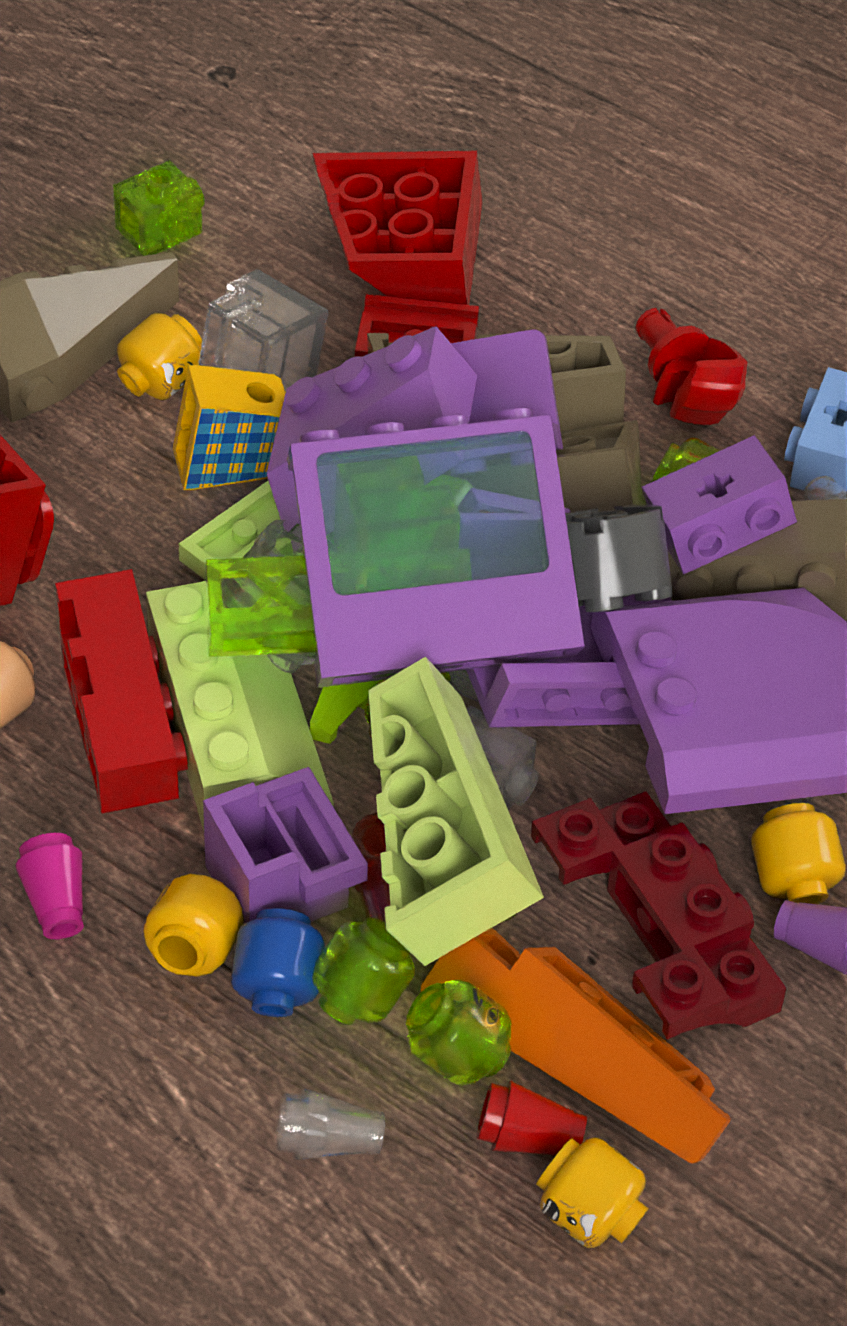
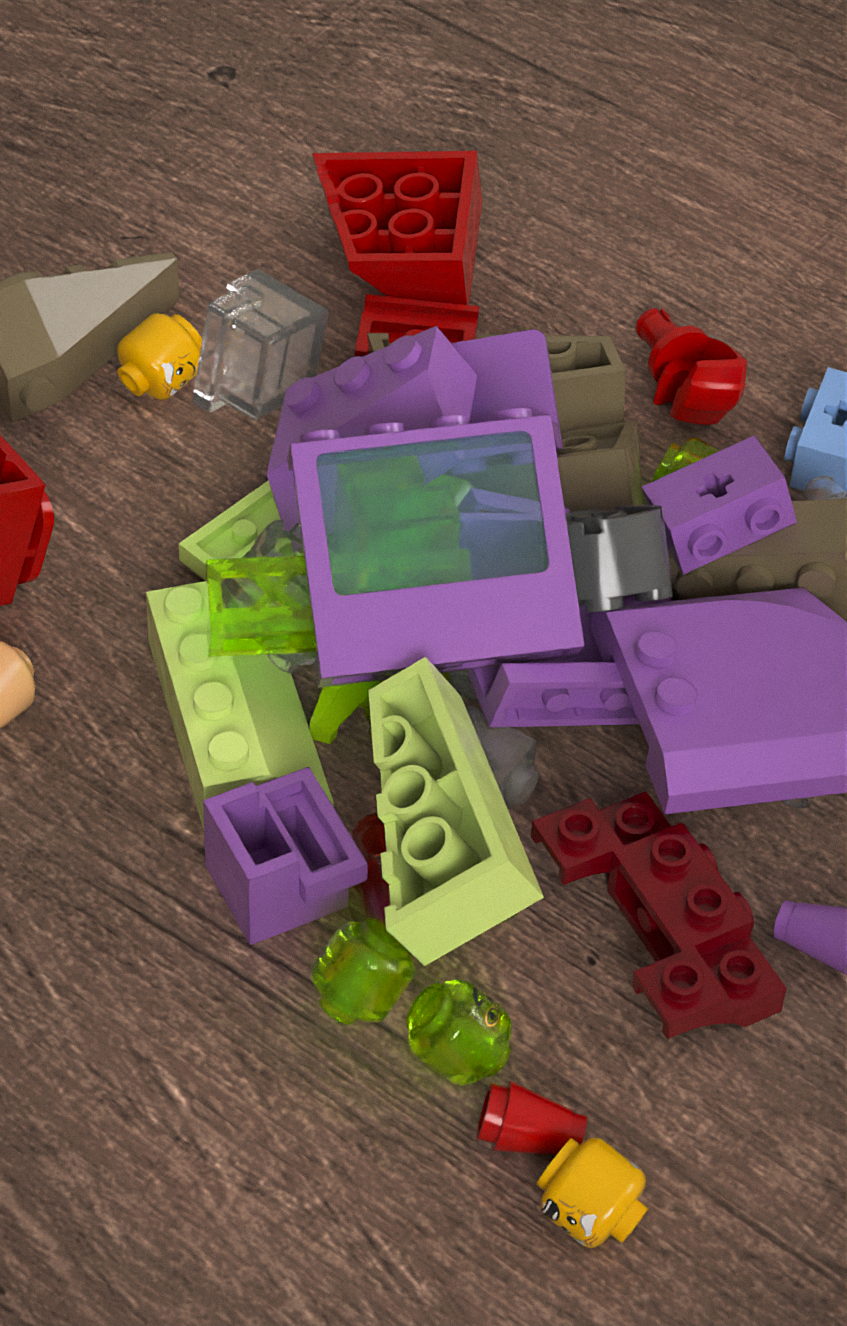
dark pink cone [15,833,84,939] -> none
red wedge [55,569,188,814] -> none
clear neon green brick [113,160,205,256] -> none
yellow head [143,874,244,977] -> none
torso [172,365,285,490] -> none
blue head [231,909,326,1017] -> none
clear cone [277,1087,385,1160] -> none
orange wedge [421,928,731,1164] -> none
yellow head [751,803,845,904] -> none

